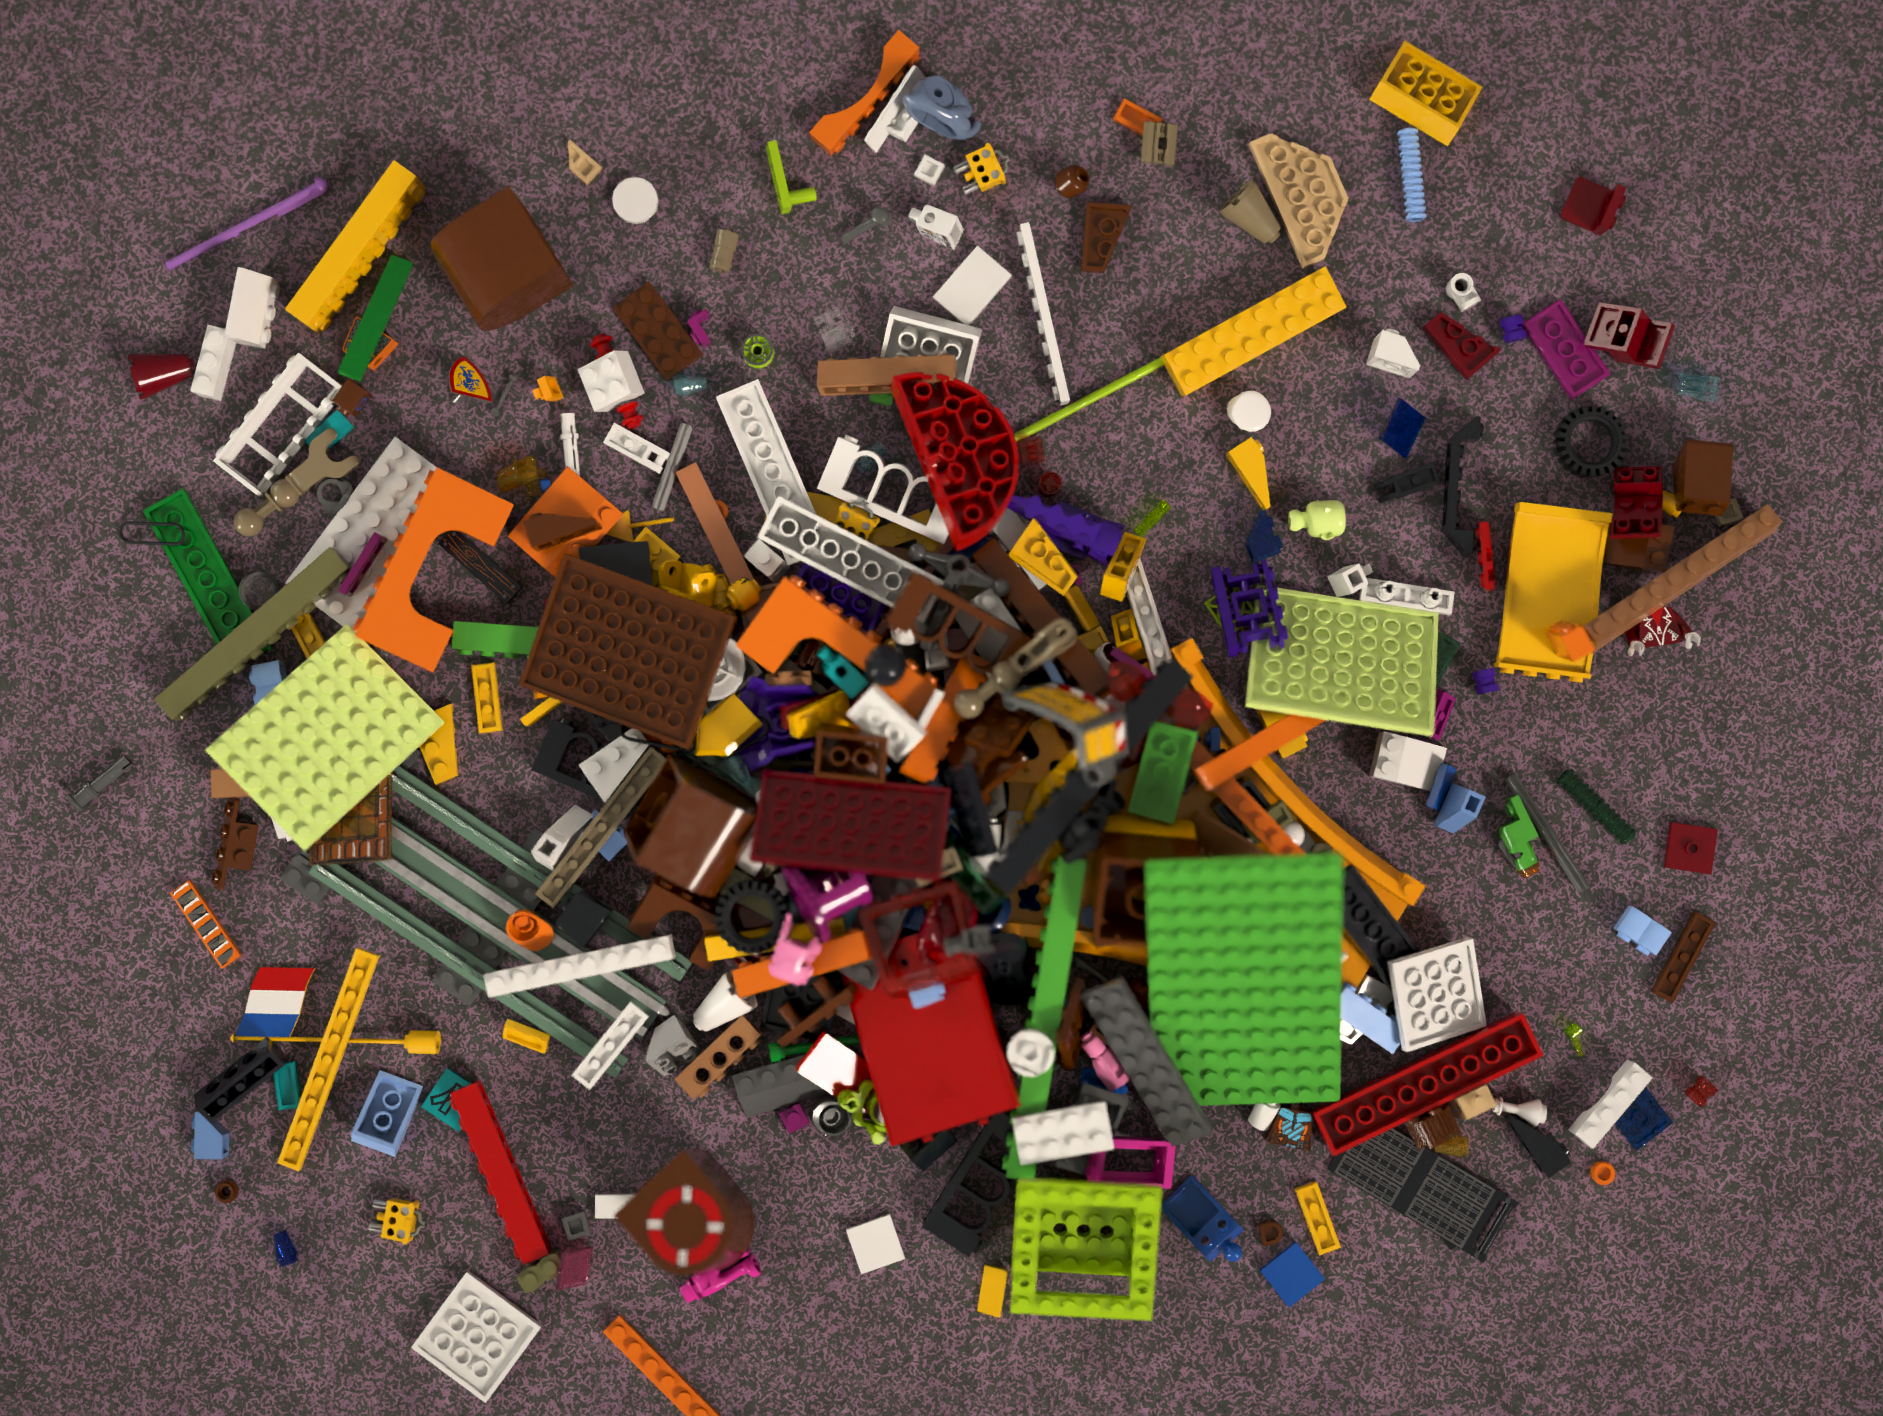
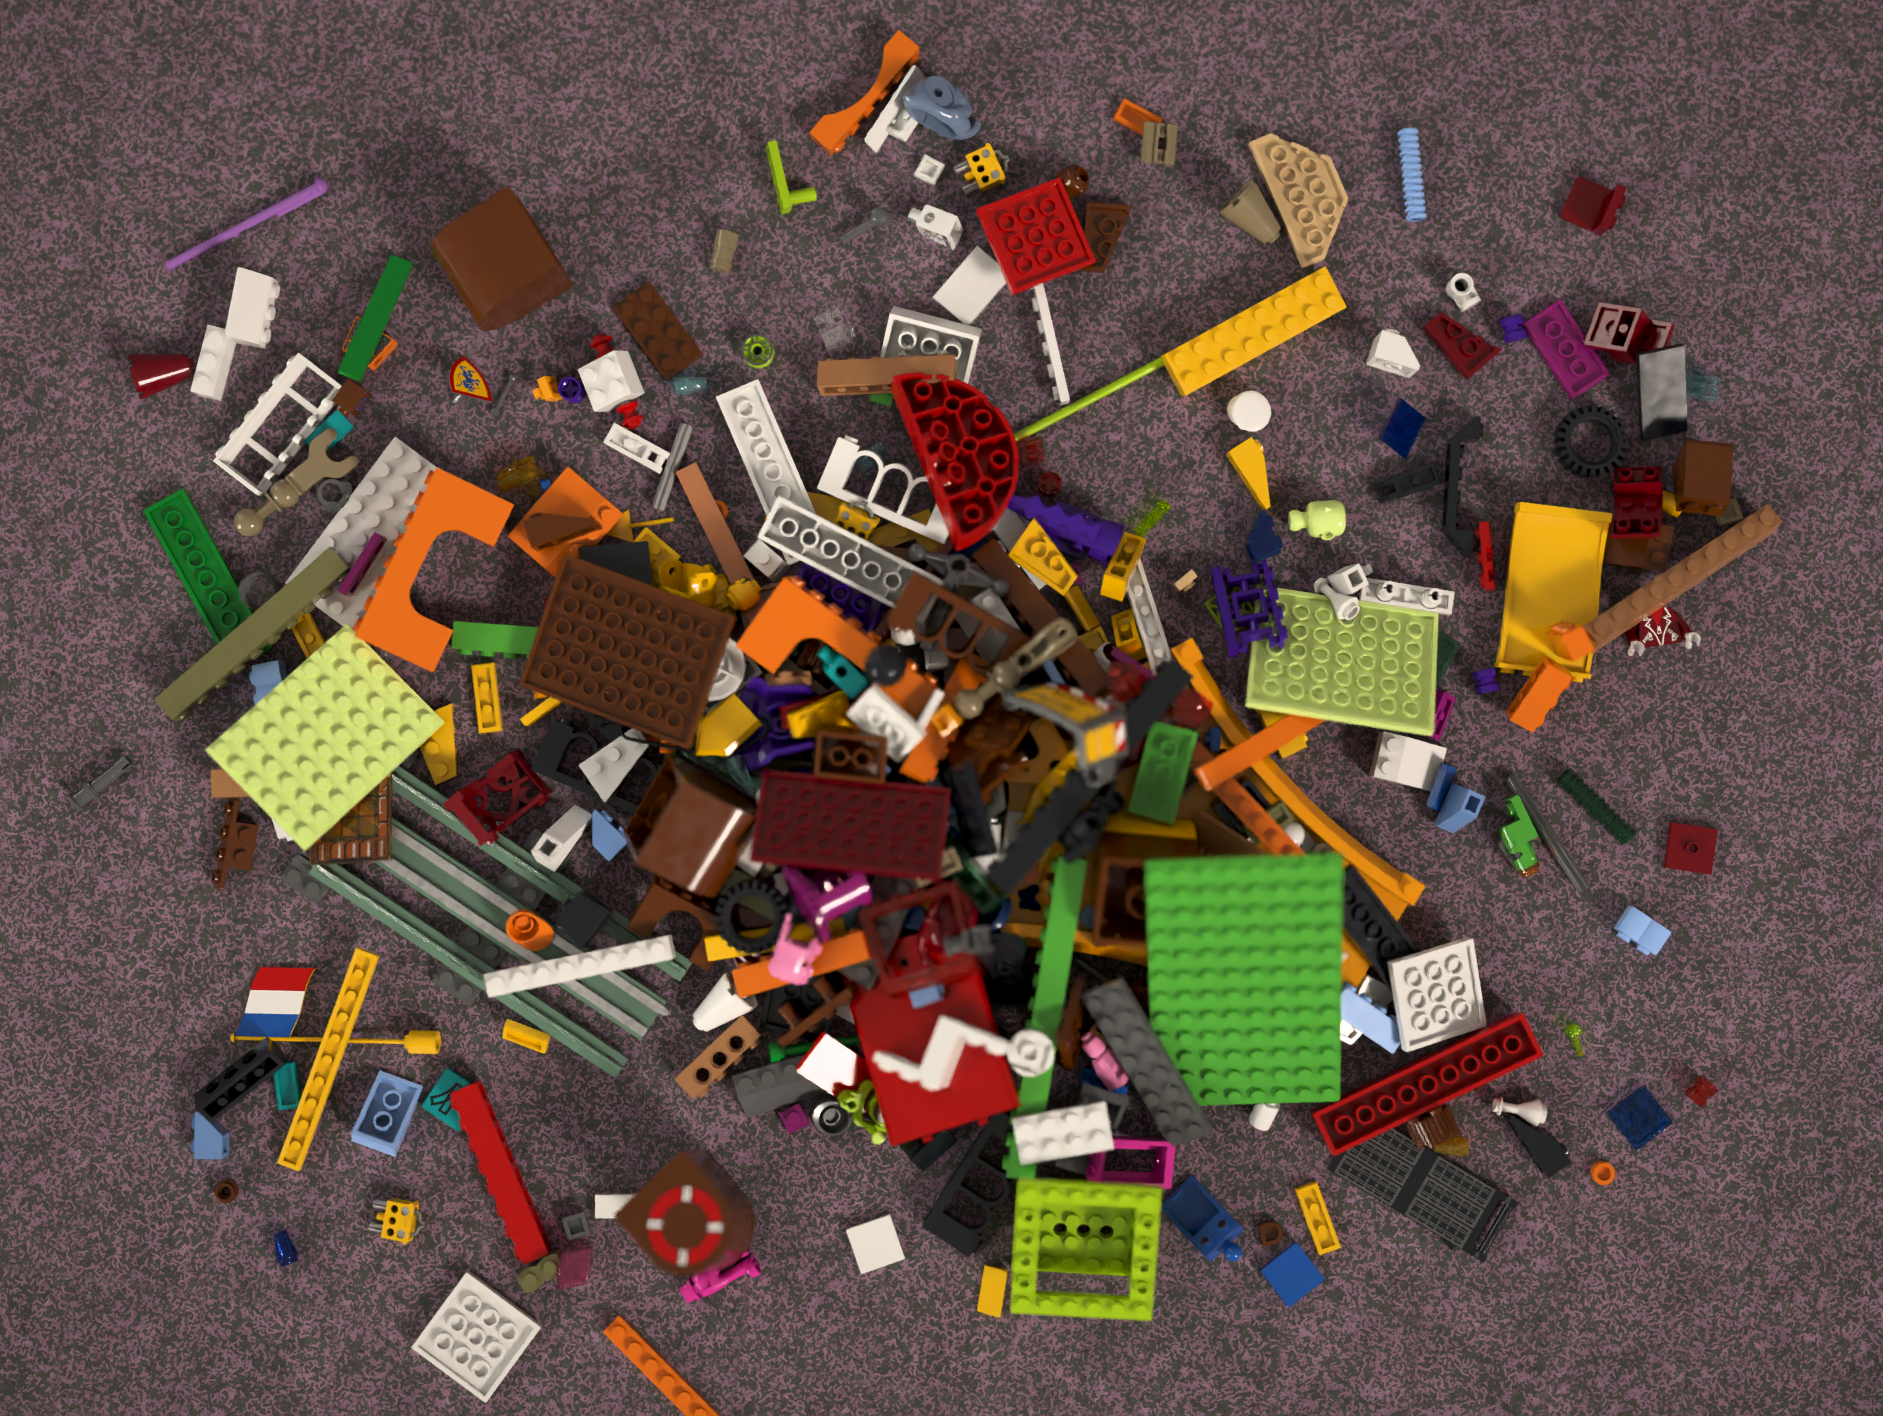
black piece [119,521,185,546] -> none
tile [170,880,242,969] -> none
yellow brick [285,160,426,334] -> none
black tile [438,531,523,604] -> none
dark tan plate [535,747,667,908] -> none
white pin [560,413,580,476] -> none
tan tile [568,139,602,185] -> none
white plate [572,1001,649,1090] -> none
white tile [612,177,659,224] -> none
light grey slope [645,1015,703,1077] -> none
magenta bracket [687,309,712,348] -> none
torso [1264,1102,1312,1151] -> none
yellow slope [1369,41,1482,146] -> none
tan torso [1447,1083,1496,1120] -> none
white arch [1568,1060,1652,1149] -> none
reddish brown tile [1650,911,1716,1003] -> none
none -> dark red fence [443,749,553,847]
none -> dark purple wheel [558,377,586,404]
none -> white bracket [873,1016,1015,1091]
none -> light orange tile [930,704,962,737]
none -> red plate [976,177,1096,296]
none -> tan plate [1172,570,1198,593]
none -> white piece [1313,577,1360,620]
none -> orange brick [1506,656,1572,733]
none -> tile [1636,343,1687,441]

